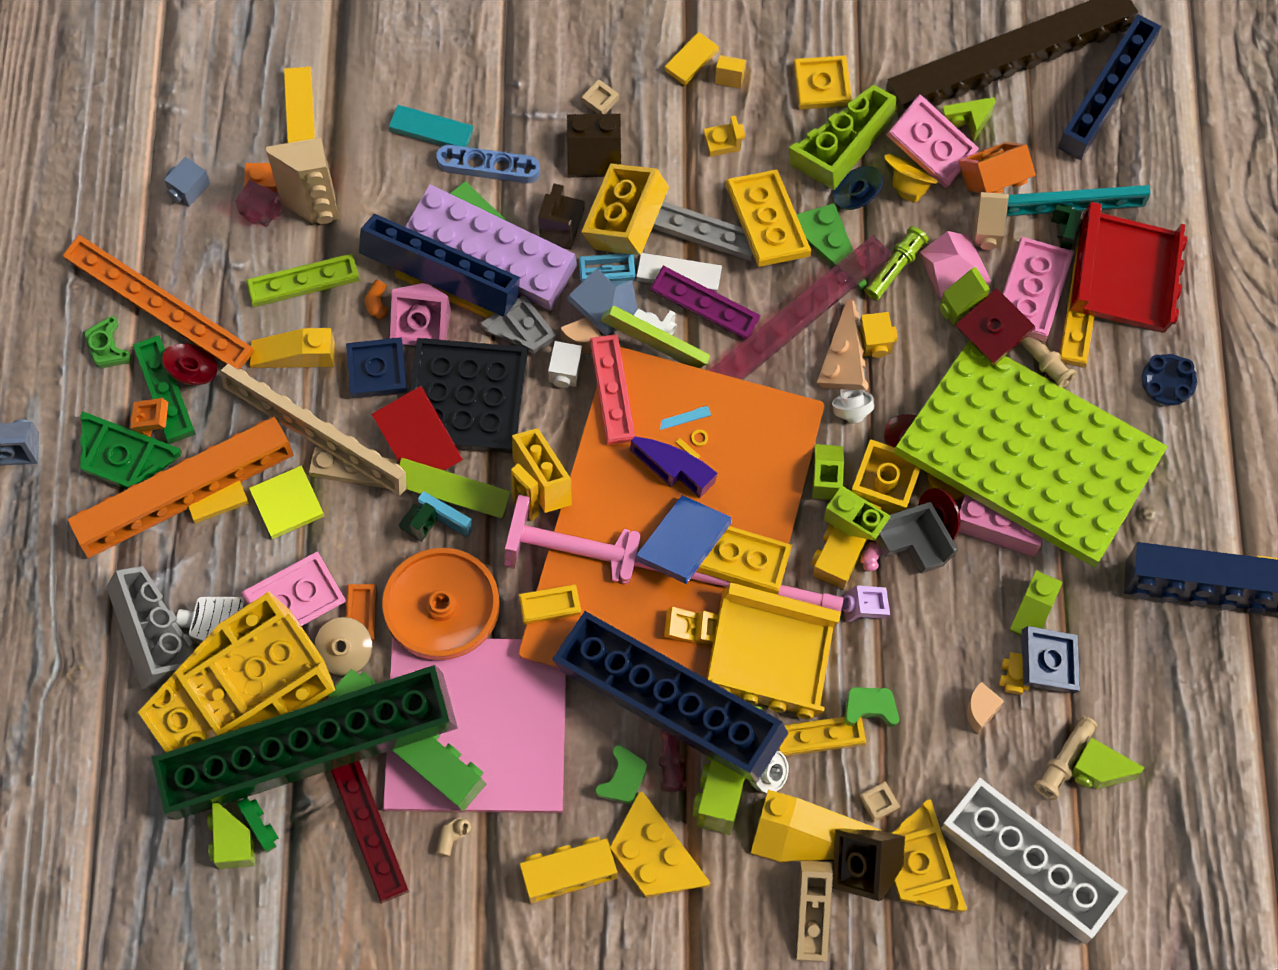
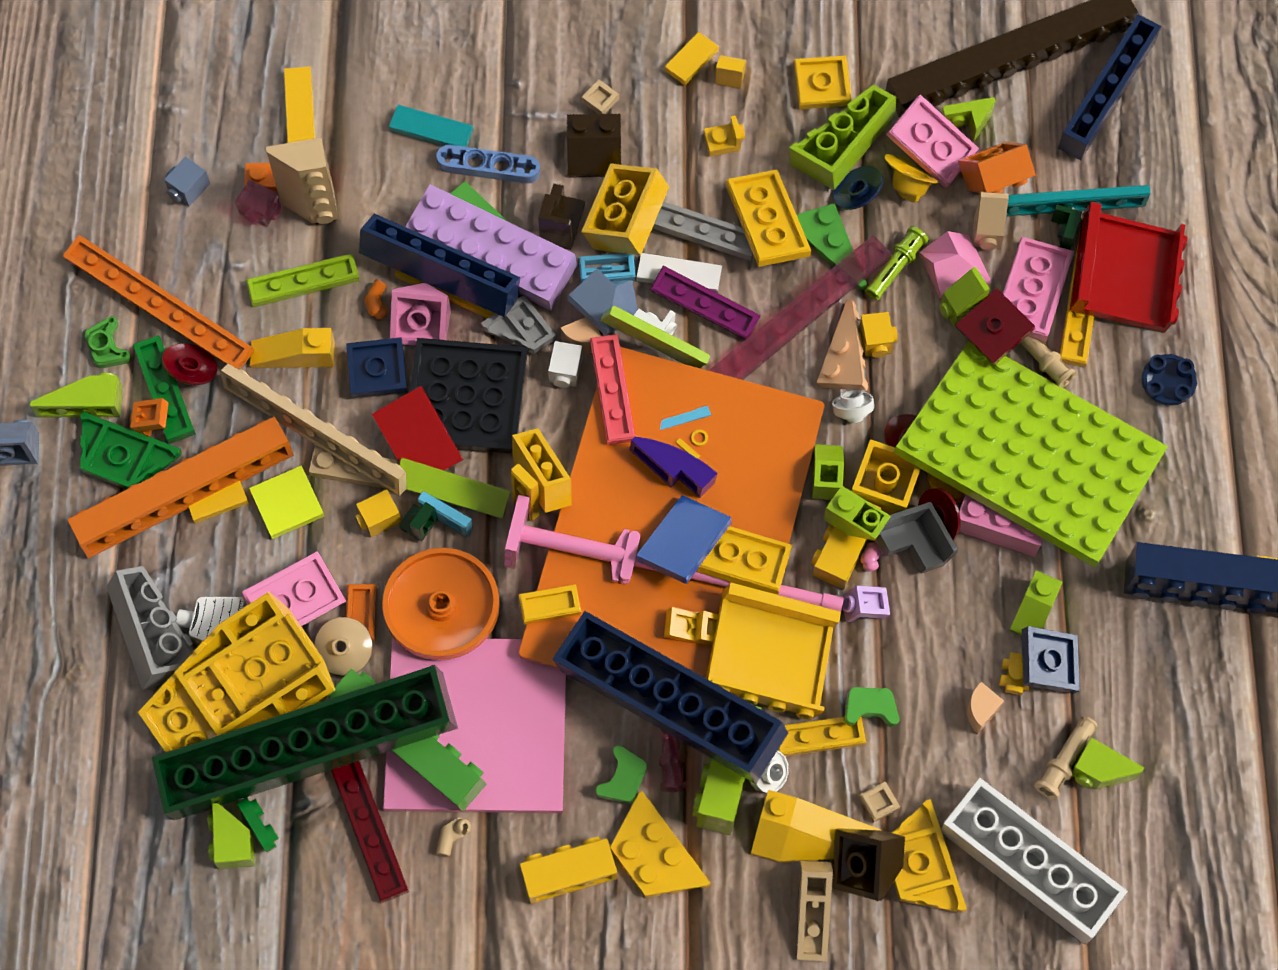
none -> lime slope [30,373,123,417]
none -> yellow brick [355,489,401,538]

